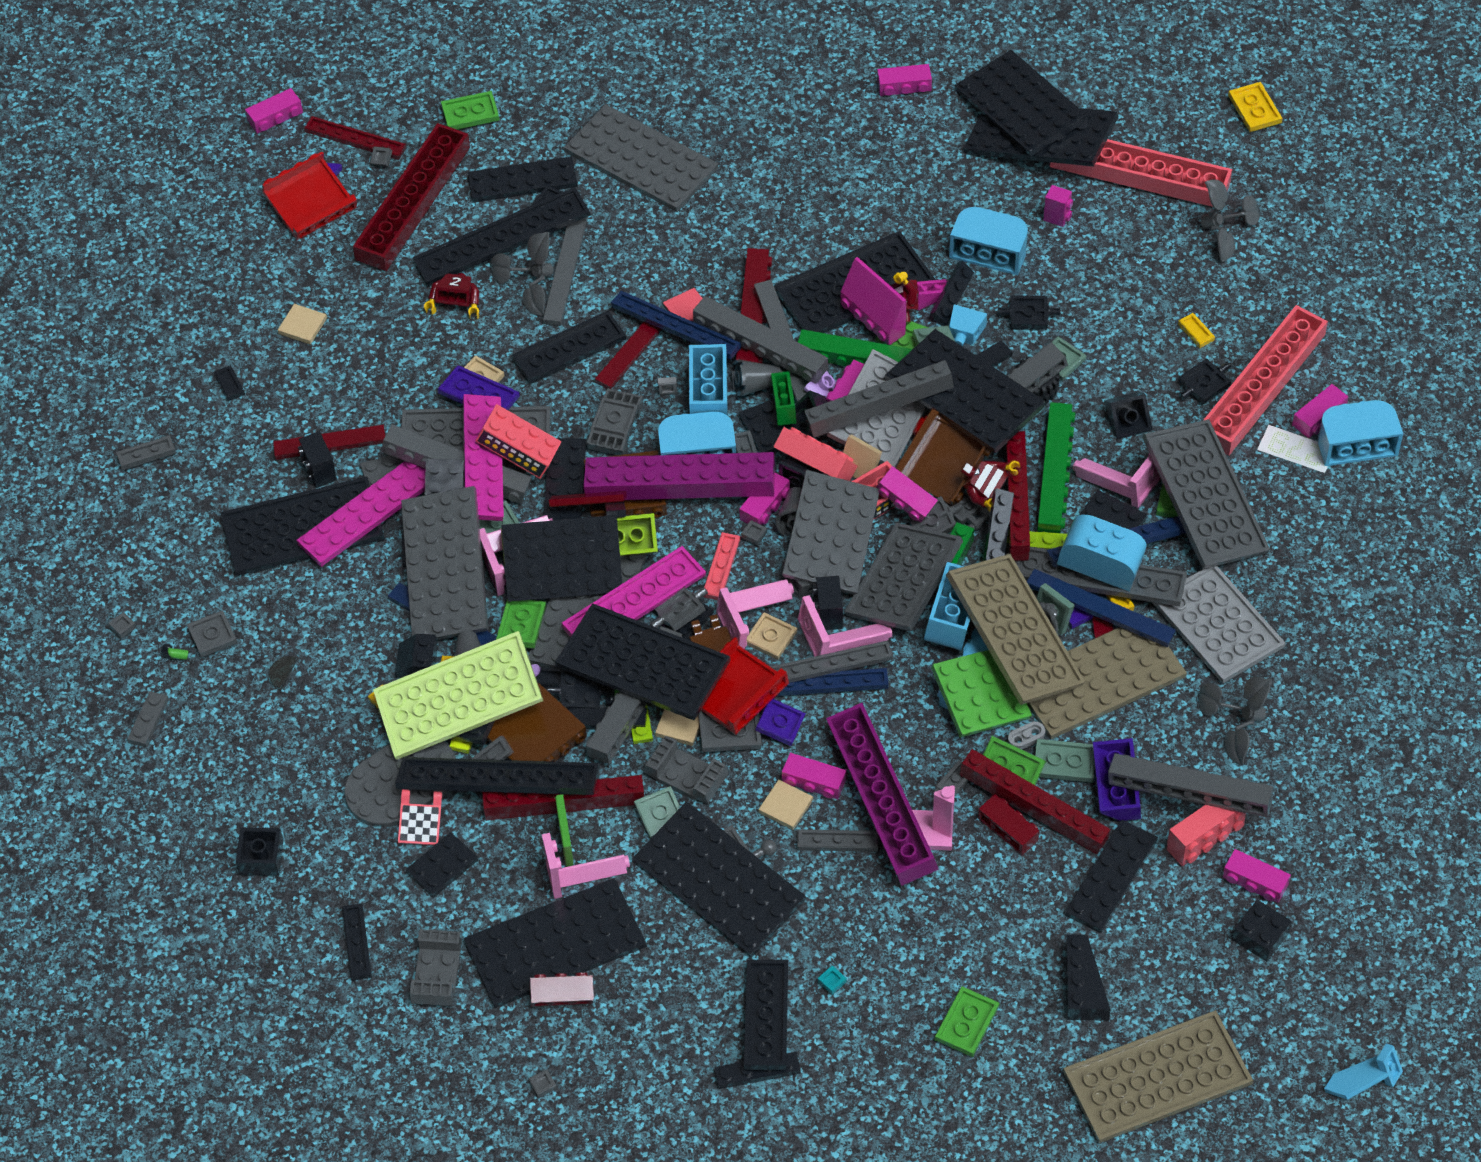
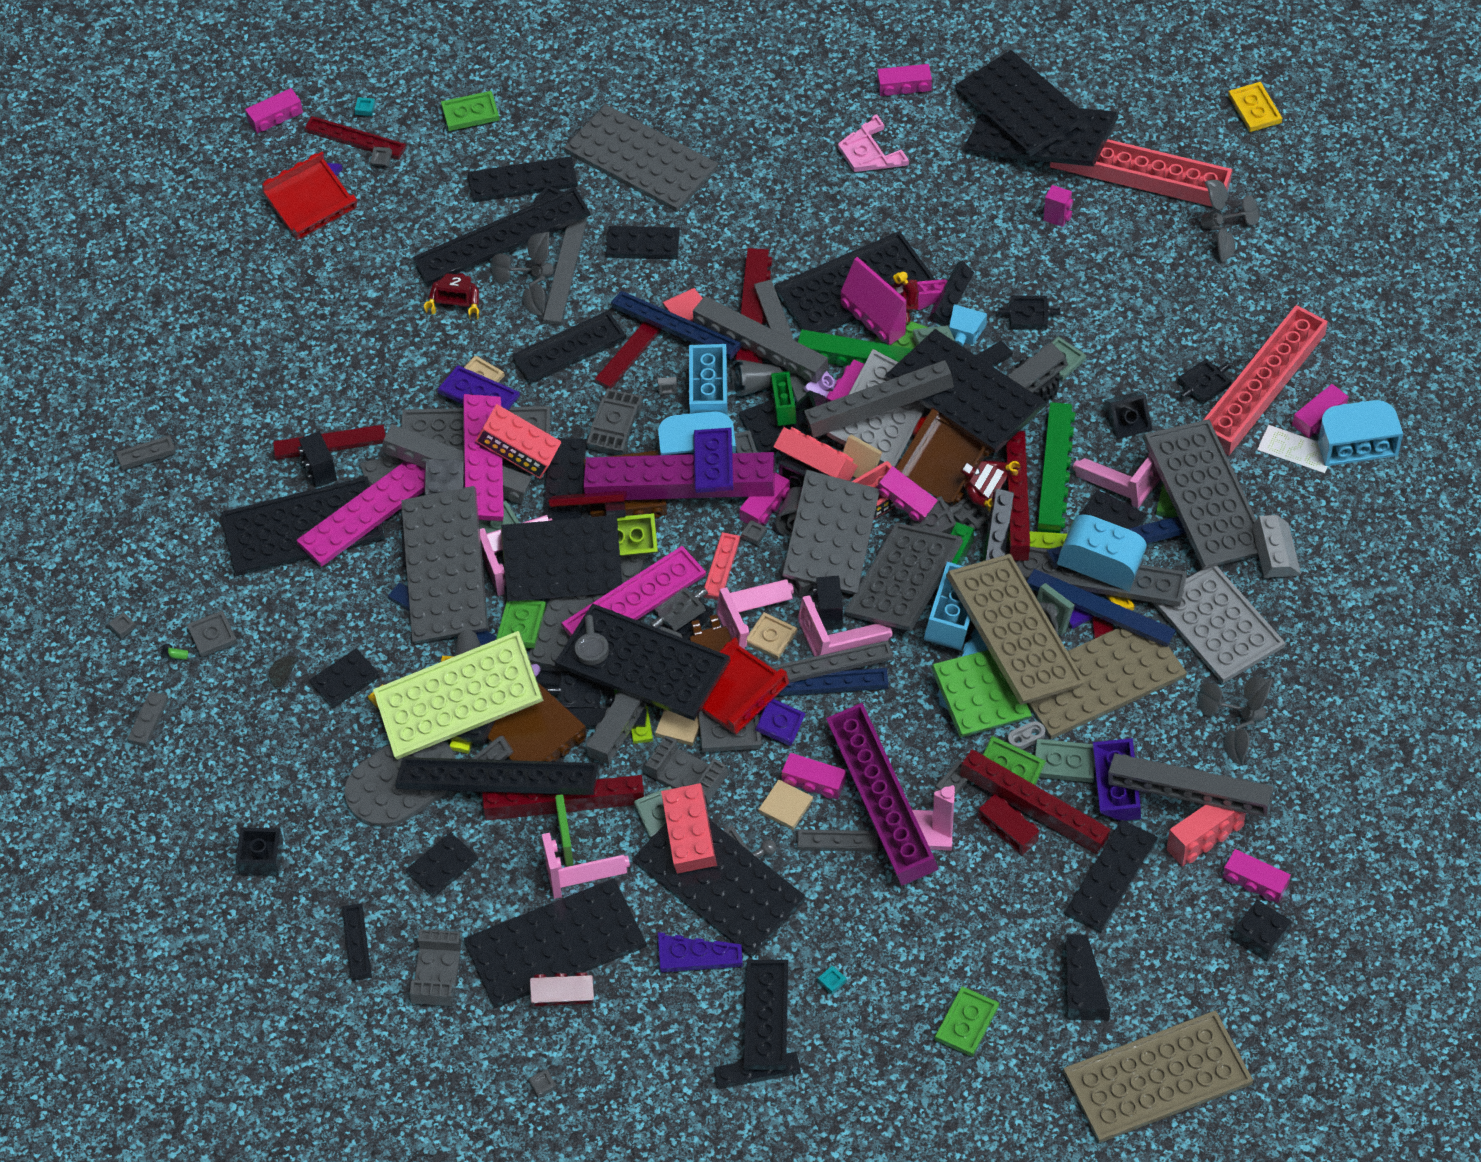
black tile [214,365,245,401] -> none
tan tile [278,304,327,345] -> none
dark red brick [353,123,470,271] -> none
black slope [395,634,438,678] -> none
flag [398,789,442,845] -> none
medium azure brick [949,207,1028,275] -> none
yellow tile [1178,313,1215,348] -> none
medium azure piece [1324,1043,1403,1100] -> none
none -> black plate [309,648,380,709]
none -> teal plate [355,97,376,116]
none -> piece [575,615,609,665]
none -> black plate [606,226,680,260]
none -> dark purple wing [658,932,743,972]
none -> coral brick [661,783,717,874]
none -> dark purple tile [694,427,734,493]
none -> bright pink wing [838,114,909,172]
none -> light grey slope [1252,515,1301,578]

